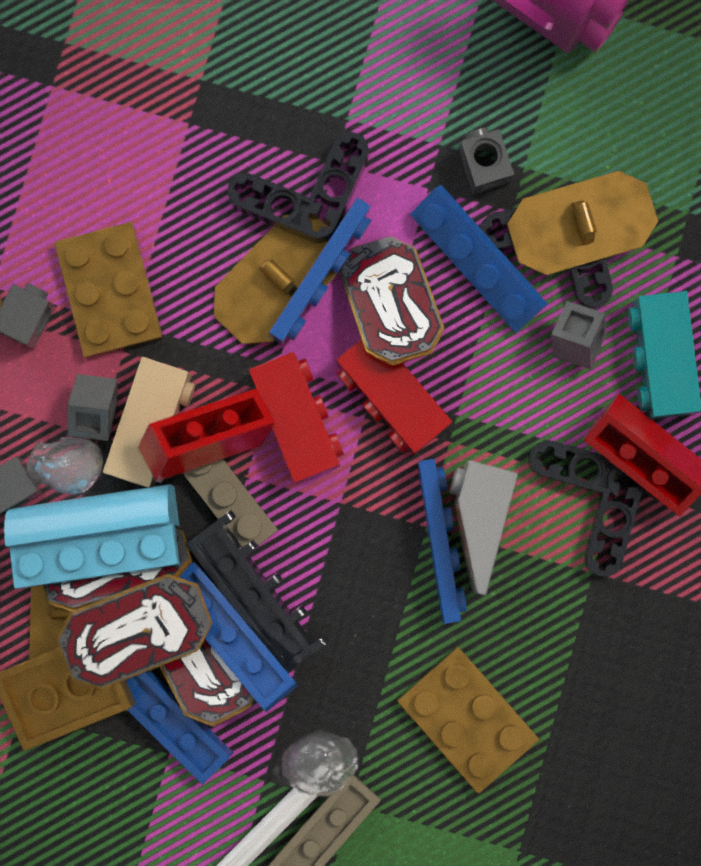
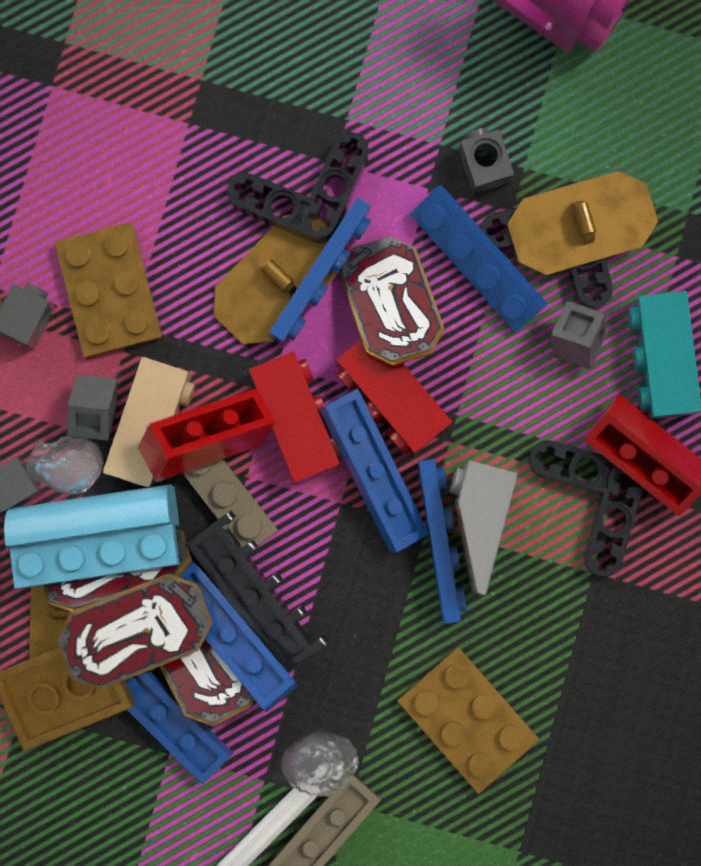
none -> blue plate [319,389,429,553]

